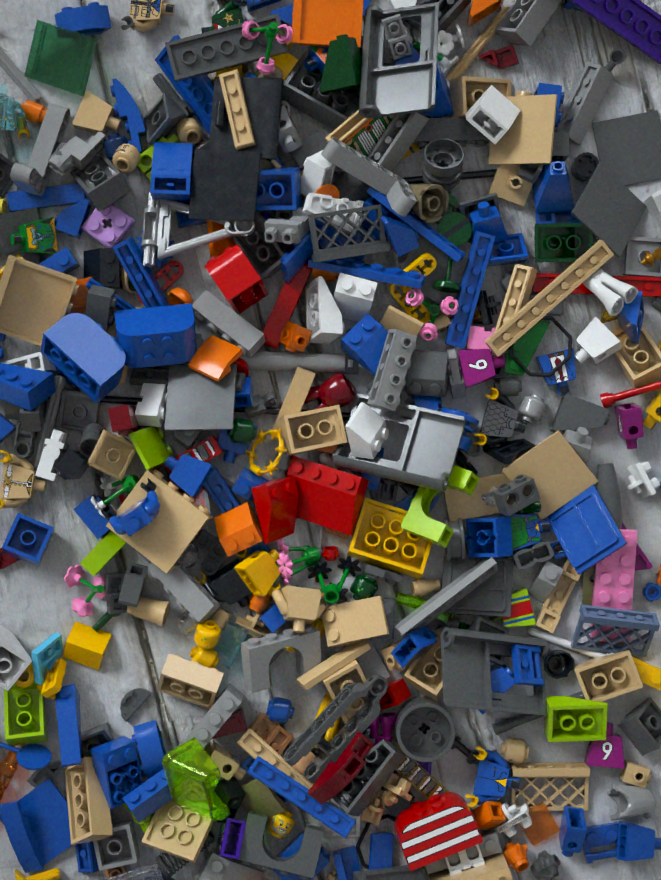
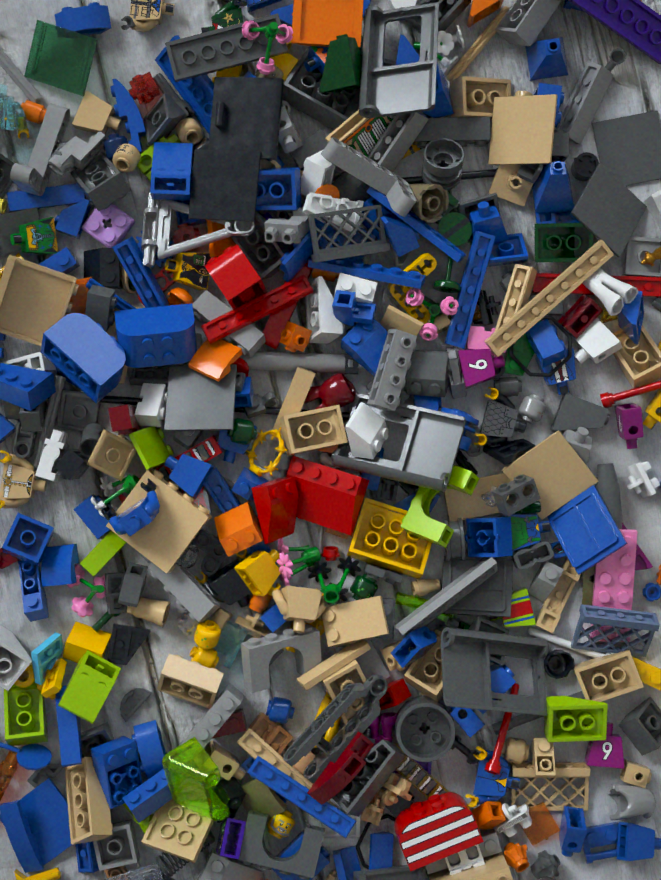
tan tile [219,69,256,150] -> none
light grey slope [382,13,412,60] -> none
white slope [465,84,520,144] -> none
dark red slope [478,44,519,70] -> none
blue plate [511,644,545,687] -> none
none -> blue slope [18,560,49,622]
none -> blue slope [41,544,79,587]
none -> lime slope [58,650,121,724]
none -> black wing [107,623,151,665]
none -> clear red brick [128,72,160,104]
none -> torso [165,253,212,290]
none -> clear red brick [172,223,201,253]
none -> red tile [201,274,314,344]
none -> blue brick [332,290,376,326]
none -> blue torso [450,707,485,738]
none -> red piece [485,683,519,775]
none -> blue slope [525,37,568,81]
none -> blue brick [526,319,566,367]
none -> tan slope [531,738,556,777]
none -> dark red brick [558,294,603,339]

